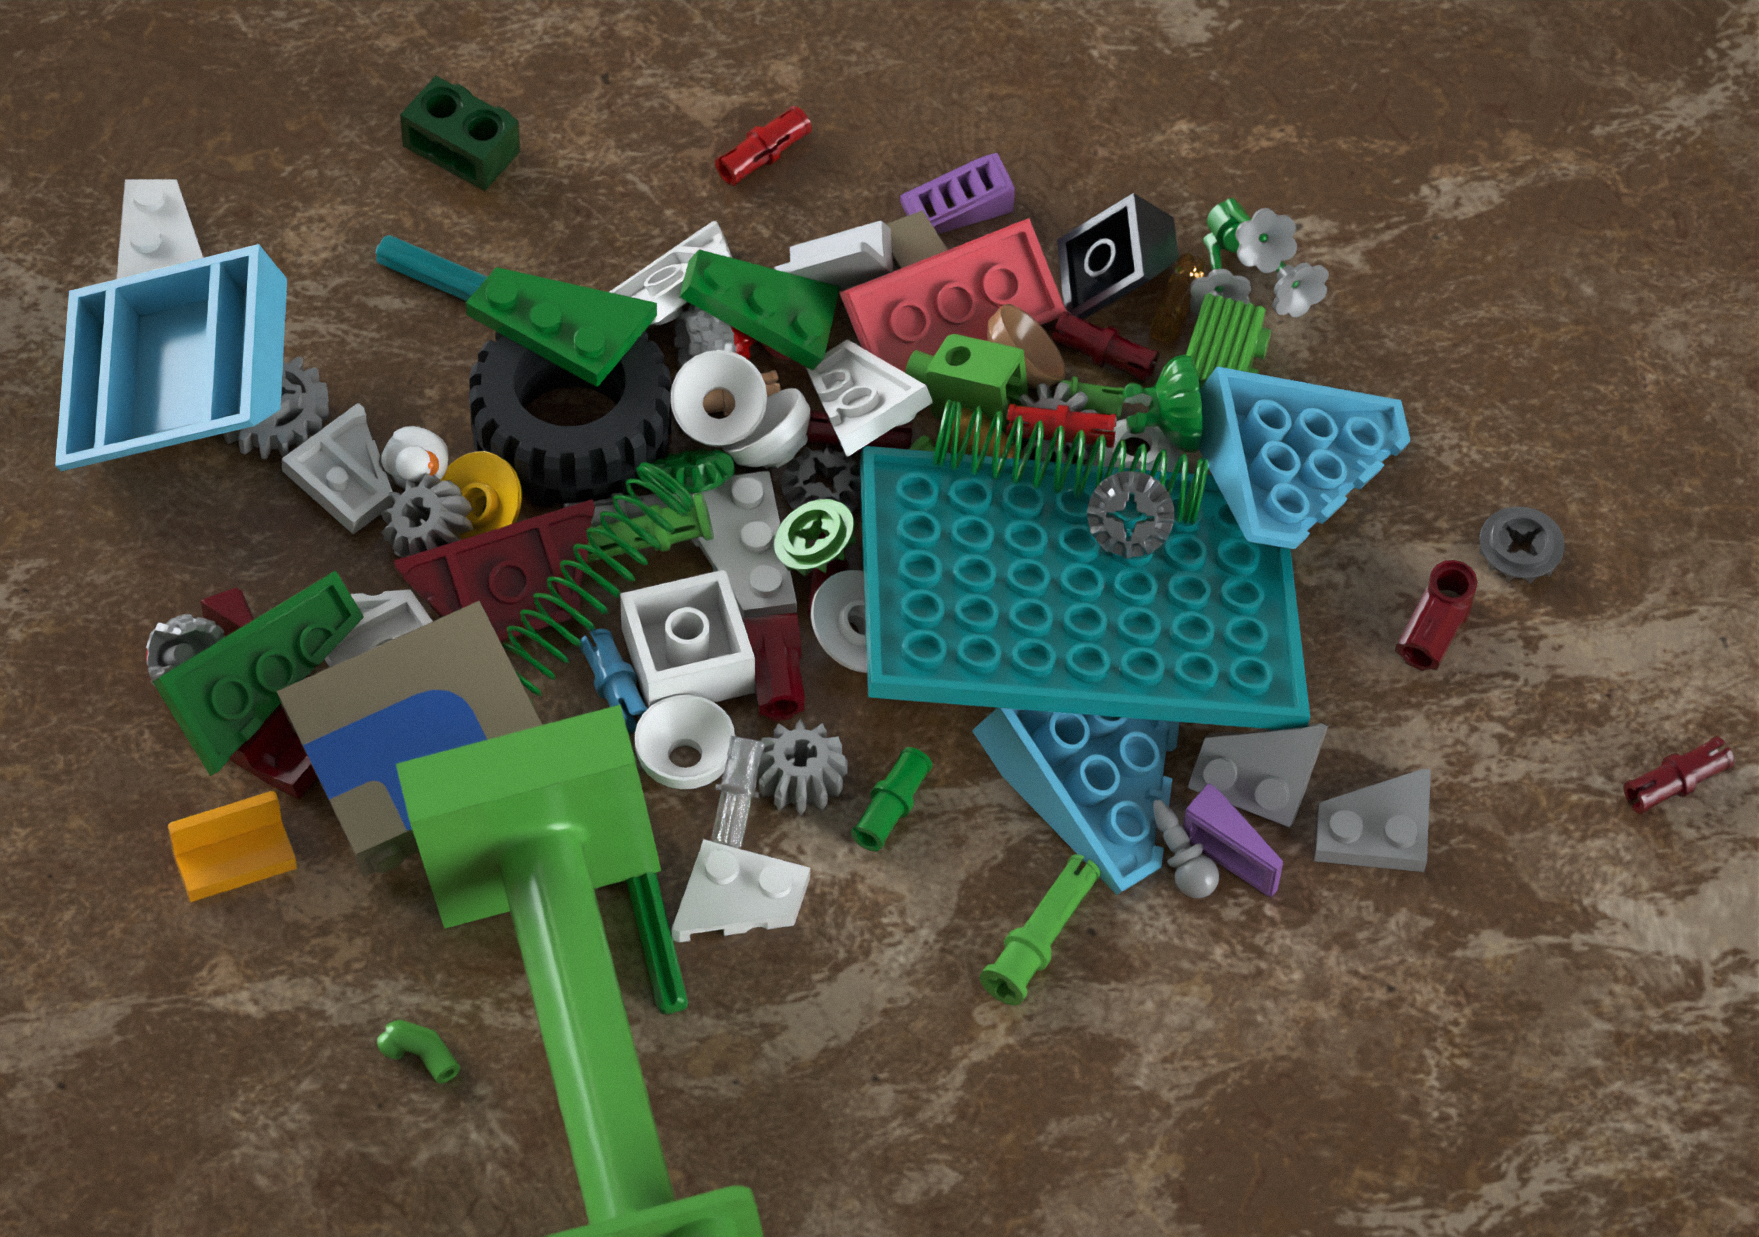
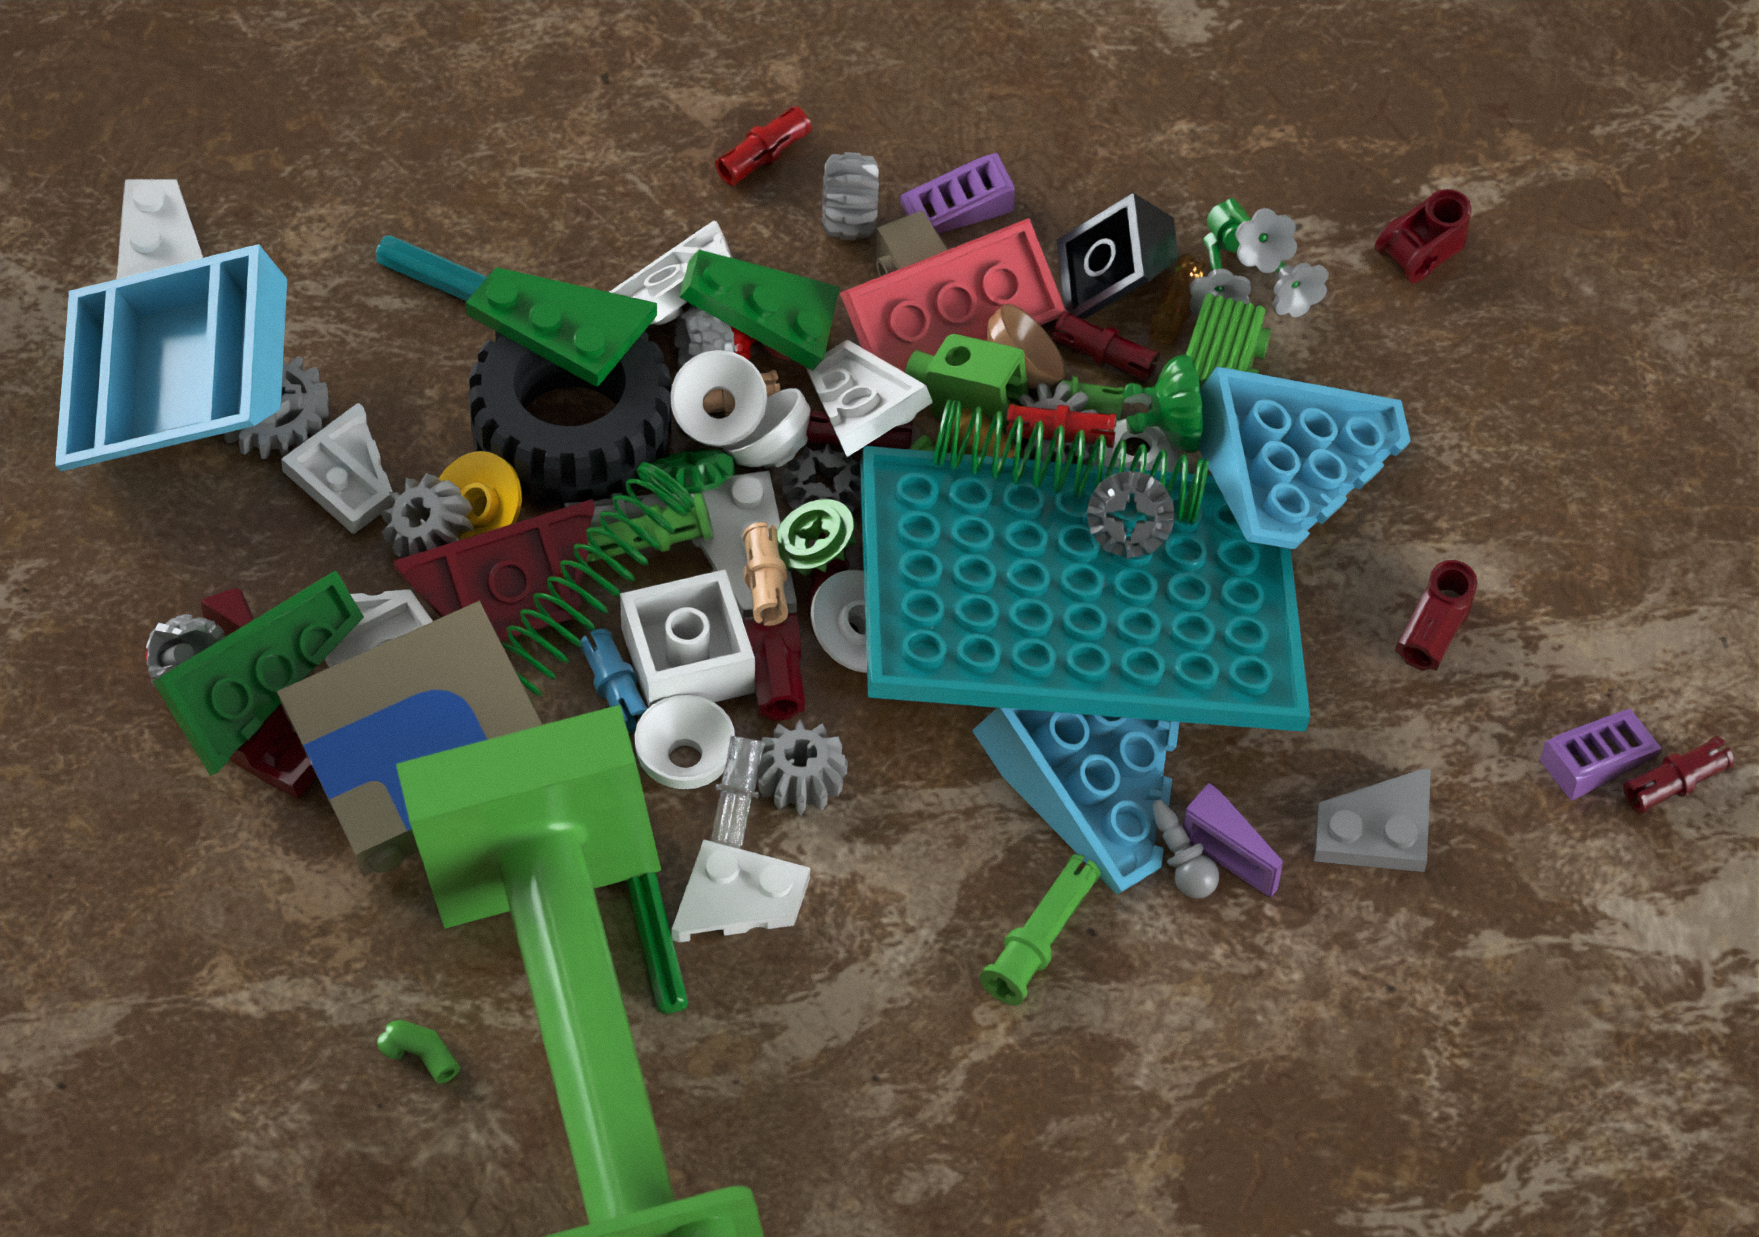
light orange panel [168,791,297,903] -> none
white animal [381,426,449,489] -> none
dark green brick [400,75,520,191] -> none
light grey panel [774,221,893,290] -> none
green pin [851,747,933,852] -> none
light grey wing [1188,723,1328,827] -> none
flat silver gear [1479,506,1565,584] -> none
none -> light nougat pin [743,522,788,626]
none -> light grey gear [822,152,879,240]
none -> dark red piece [1374,189,1472,284]
none -> medium lavender slope [1540,708,1662,801]

